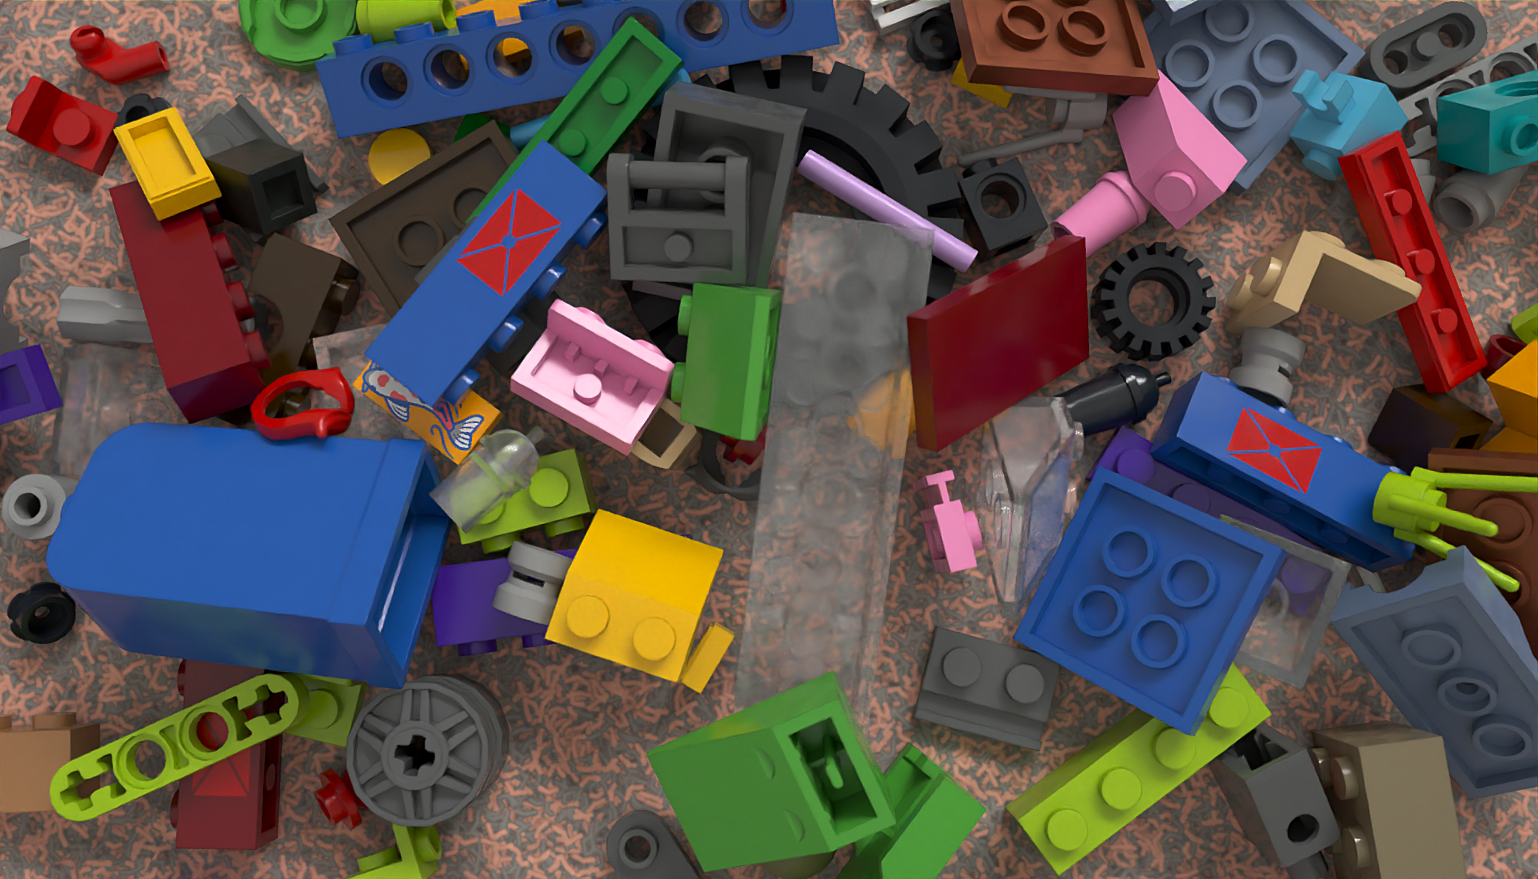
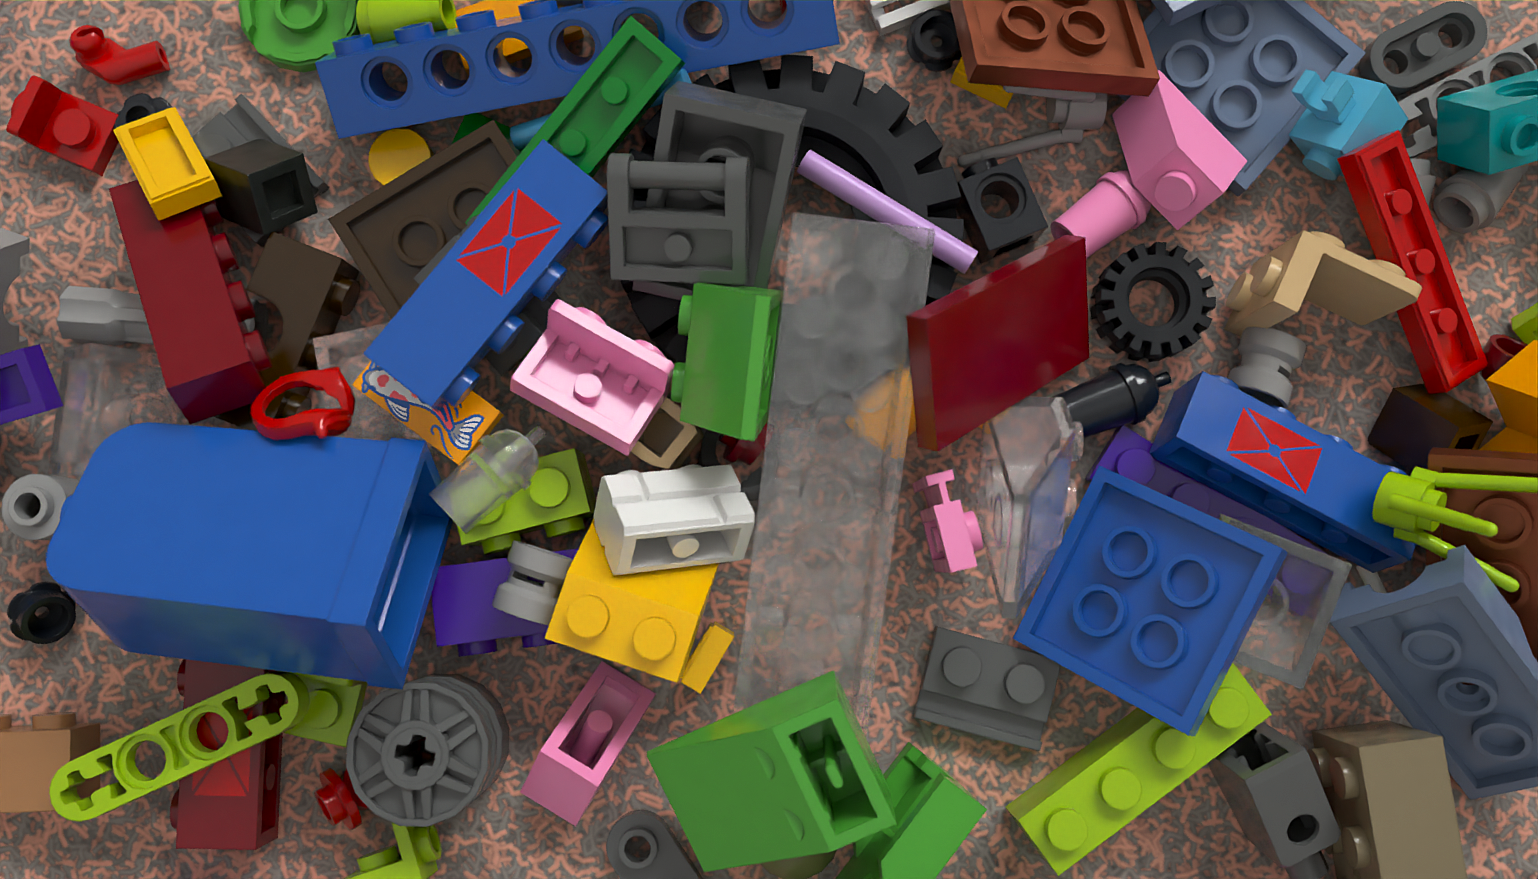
none -> bright pink slope [520,661,656,826]
none -> white brick [593,464,755,576]

